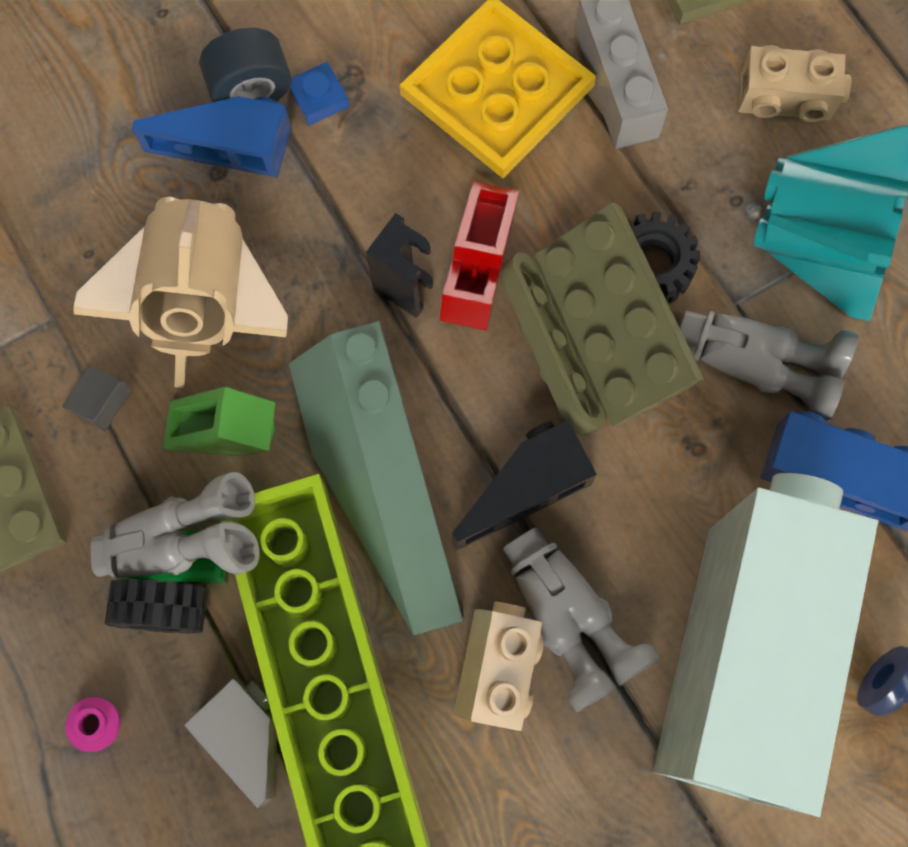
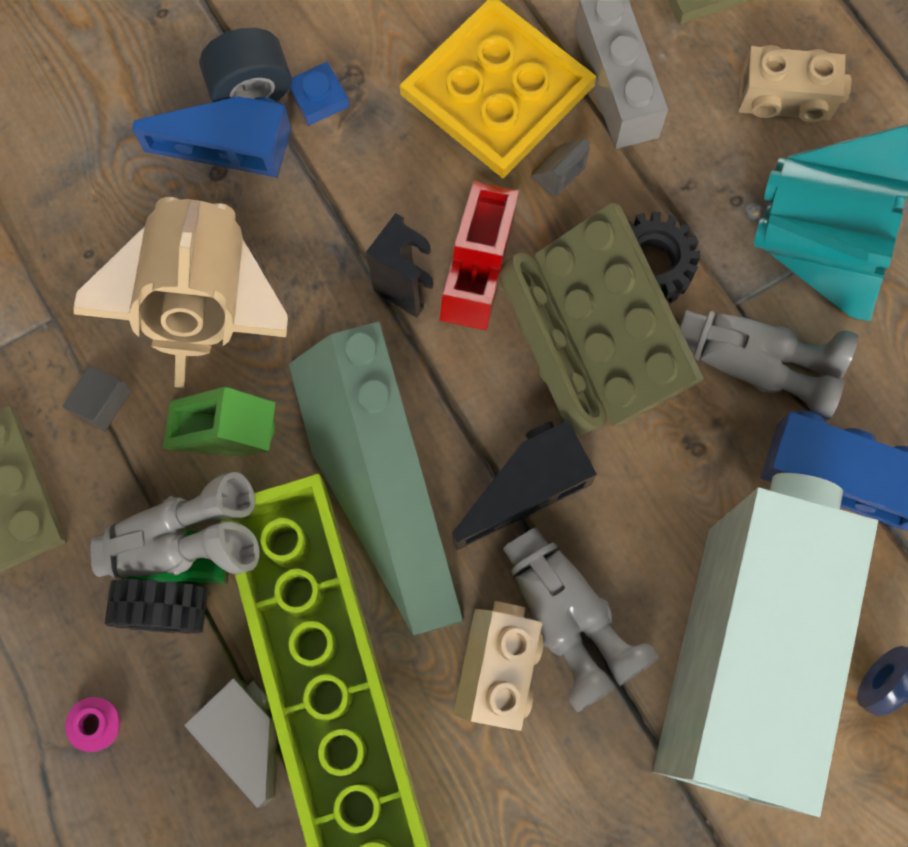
none -> dark grey slope [531,139,590,197]

